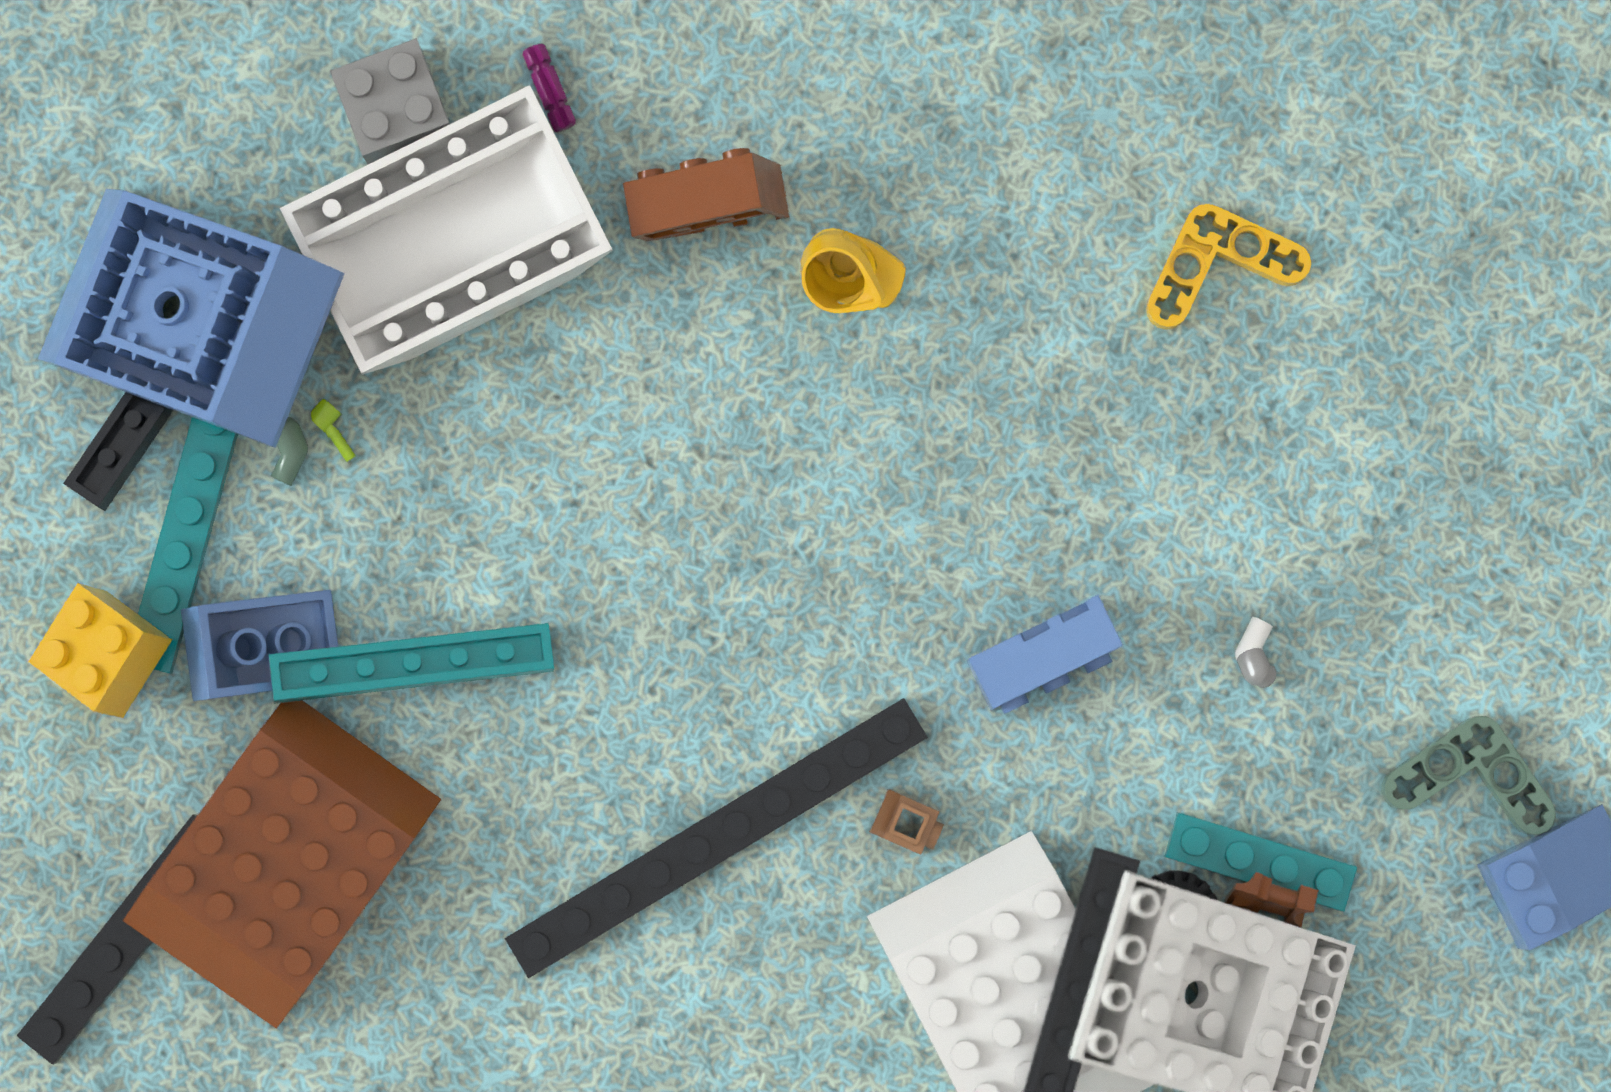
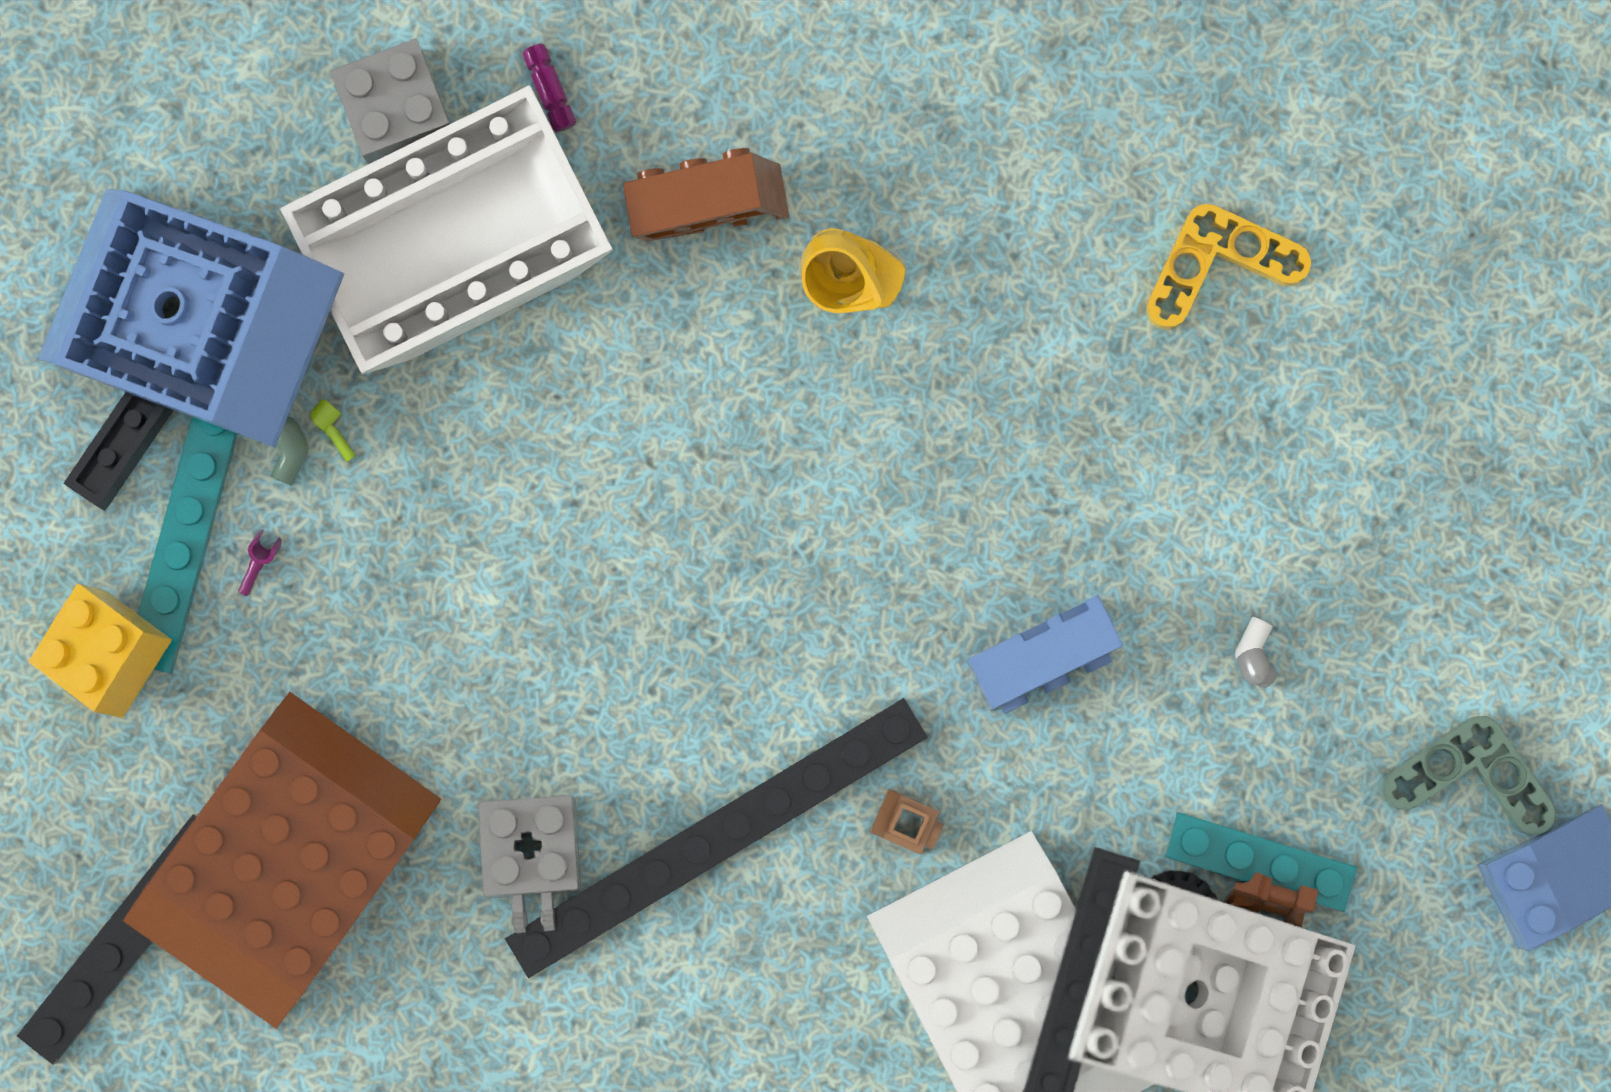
medium blue slope [181,590,338,701] -> none
teal plate [269,623,554,704] -> none
none -> magenta hand [238,529,282,596]
none -> light grey hinge [478,795,581,933]

